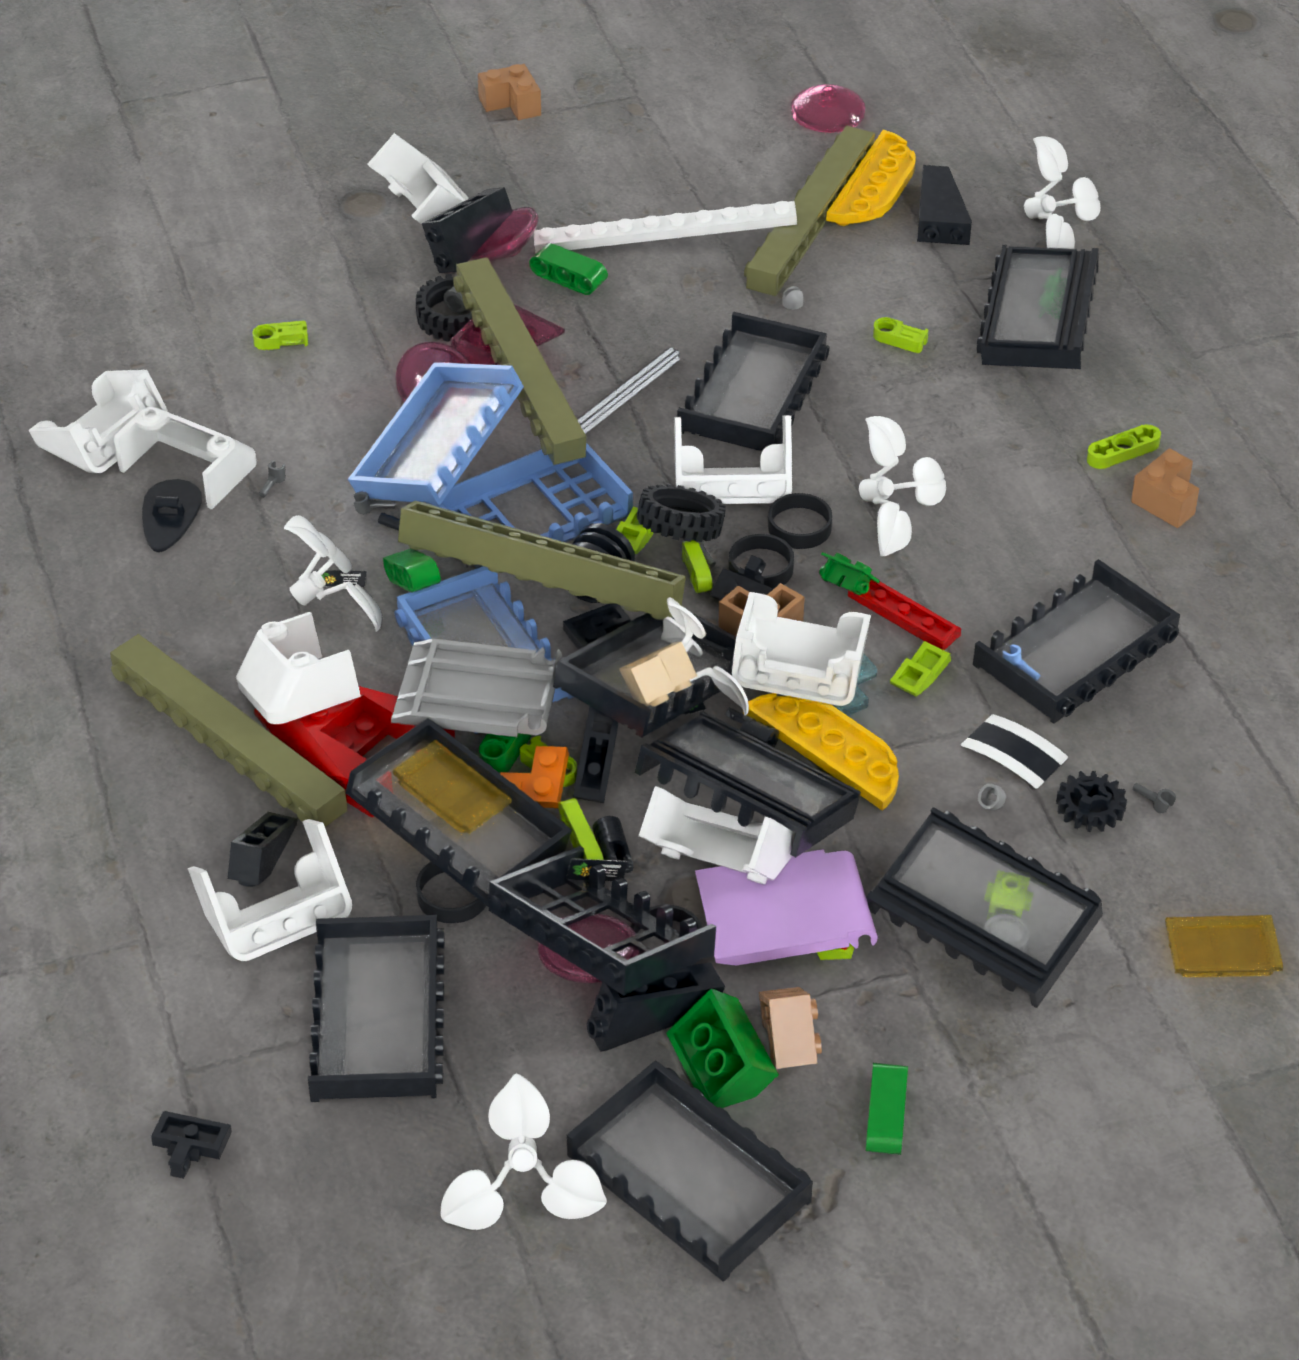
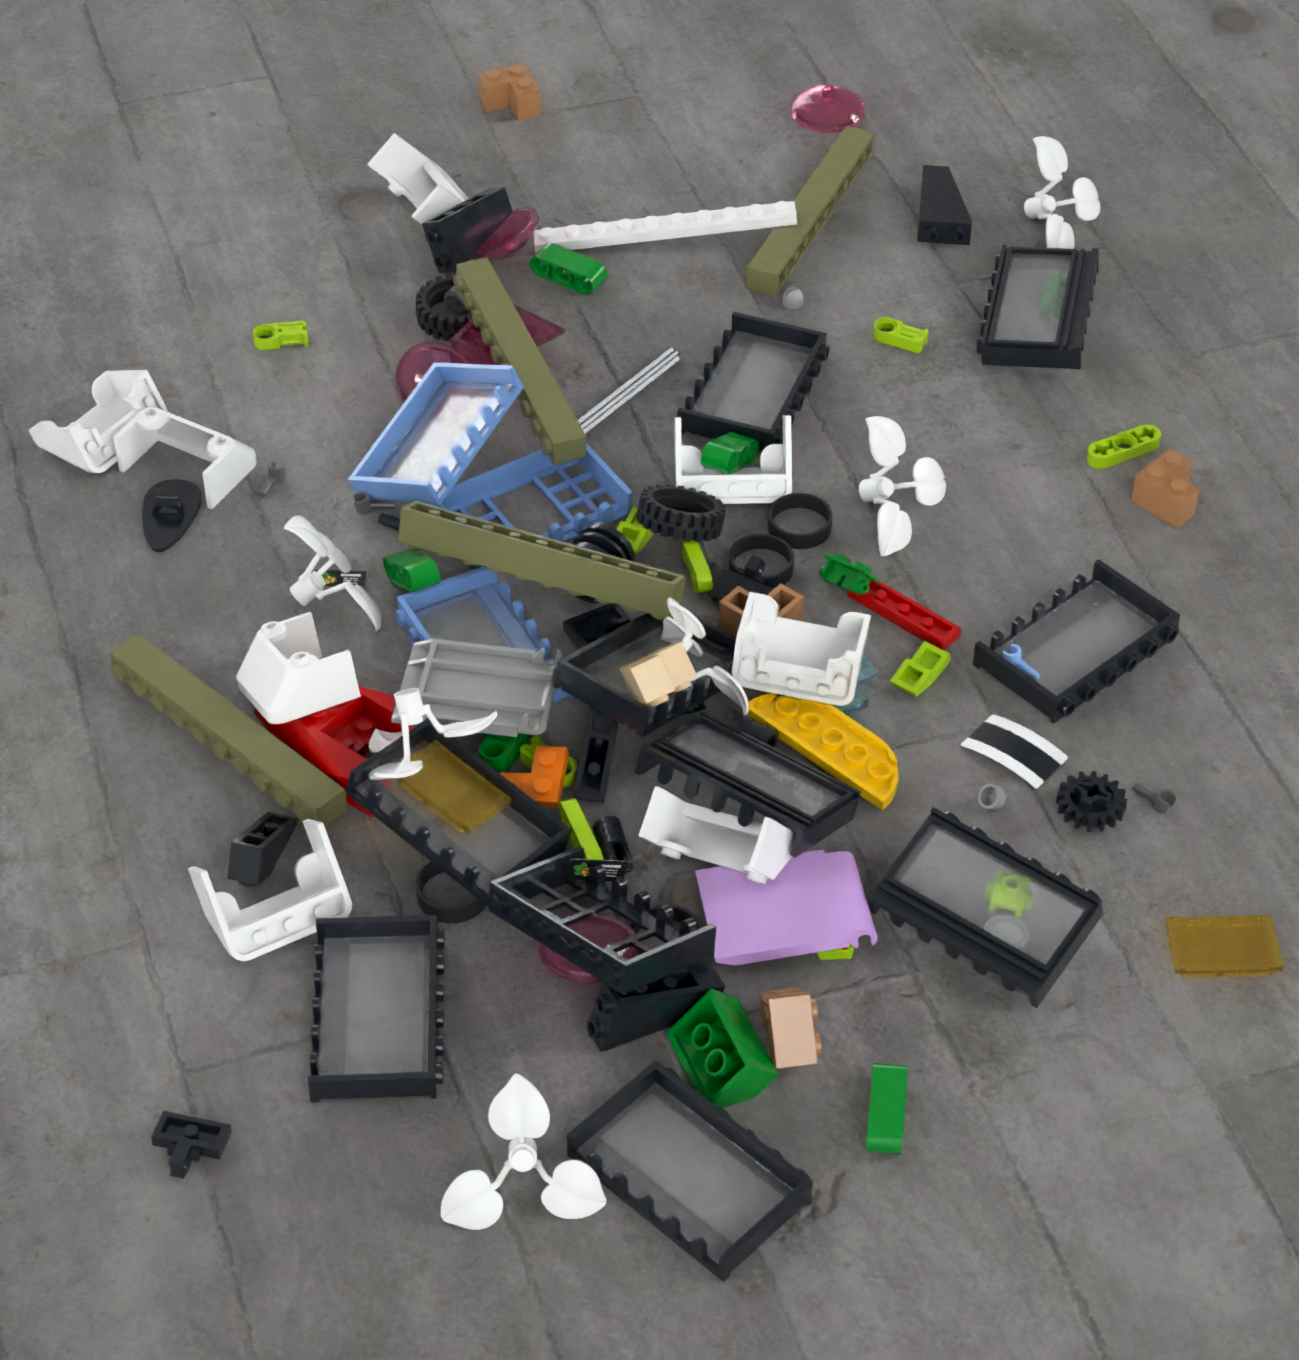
yellow plate [826,130,916,226] -> none
none -> white plant [369,688,497,780]
none -> green beam [701,432,759,475]

